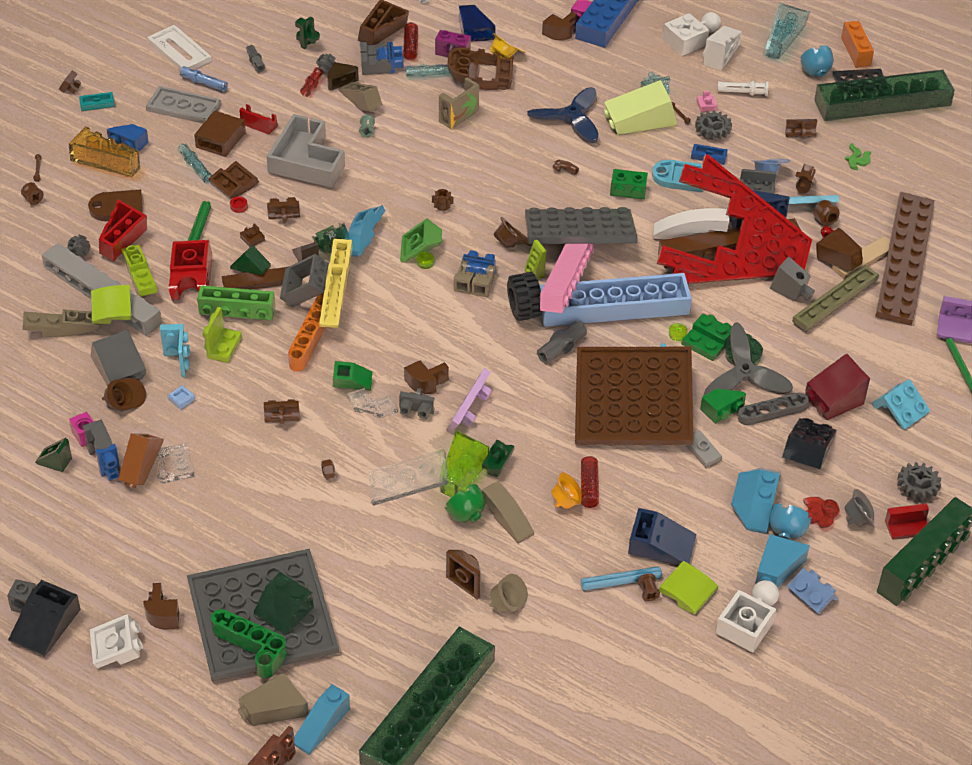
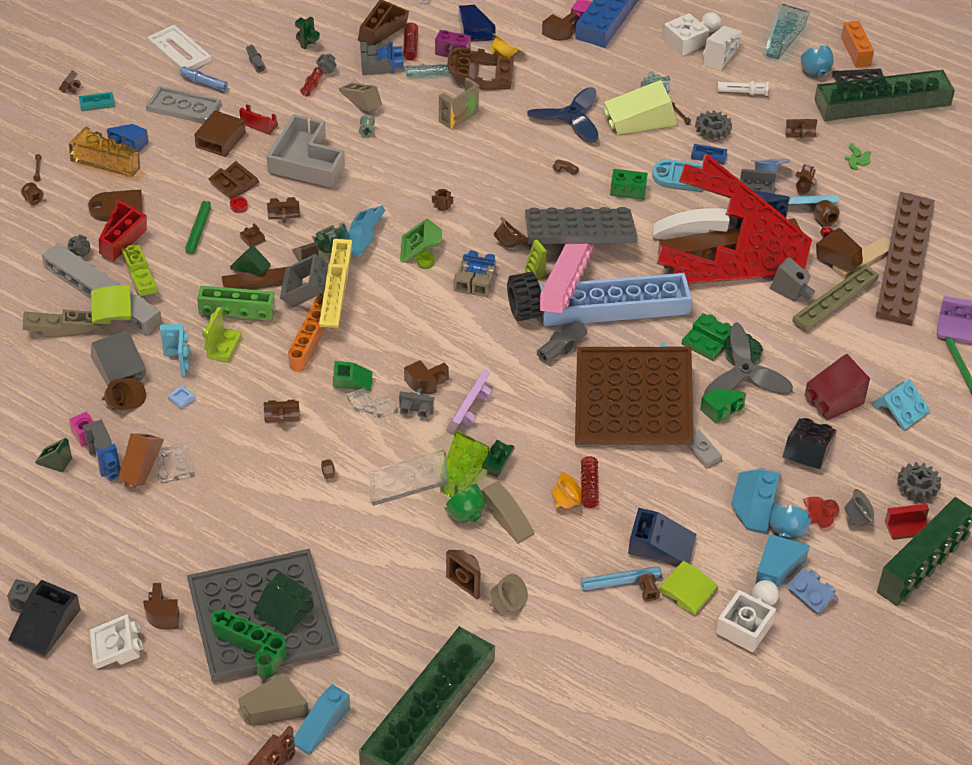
red brick [169,240,213,300] -> none
clear light blue pin [178,143,212,183] -> none
dark brown slope [327,62,359,91] -> none
clear neon green tile [668,323,688,341] -> none
bright pink tile [696,91,717,112] -> none
dark grey beam [738,392,809,425] -> none

